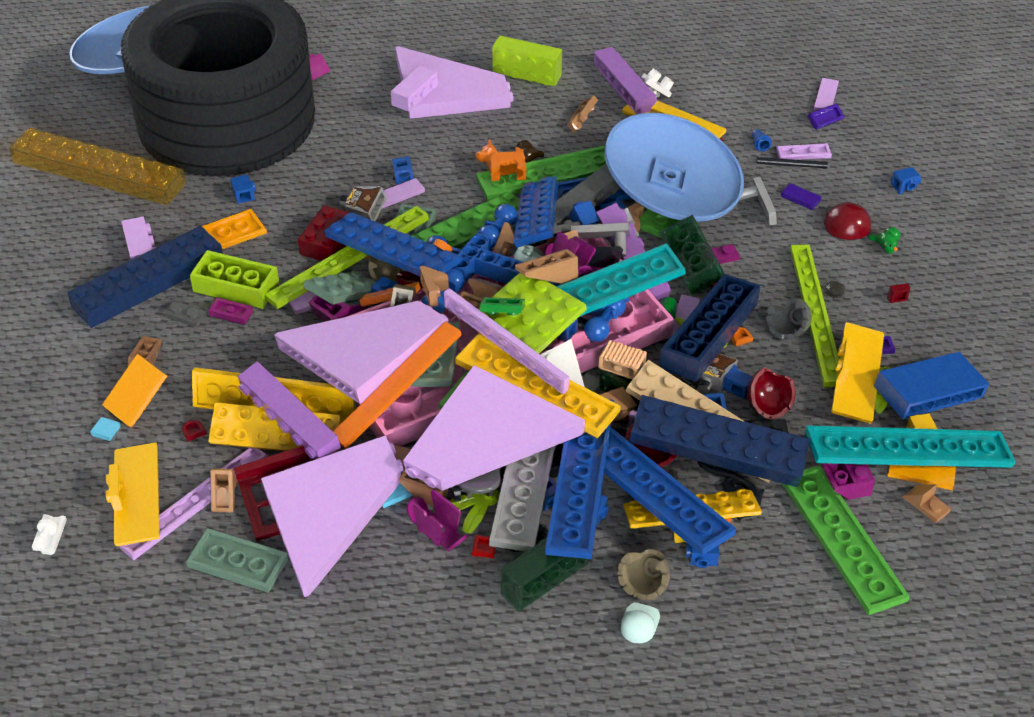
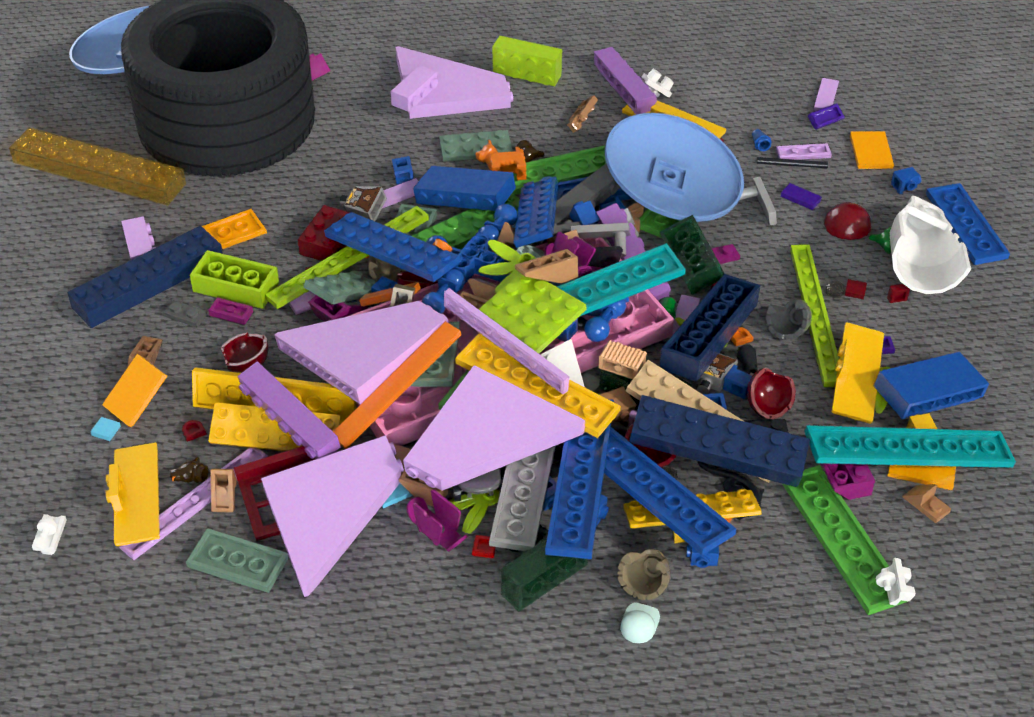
blue brick [230,174,256,204] -> none
medium nougat slope [419,266,449,307] -> none
green plate [480,297,525,316] -> none
none -> dark brown animal [170,457,209,483]
none -> dark red cylinder [221,332,269,373]
none -> blue brick [413,166,516,211]
none -> sand green plate [439,130,513,162]
none -> lime plant [478,240,536,293]
none -> black cone [737,344,758,374]
none -> dark red tile [845,279,867,300]
none -> light orange tile [850,131,894,169]
none -> white hips [876,558,915,606]
none -> white windscreen [890,196,971,294]
none -> blue plate [926,183,1010,265]

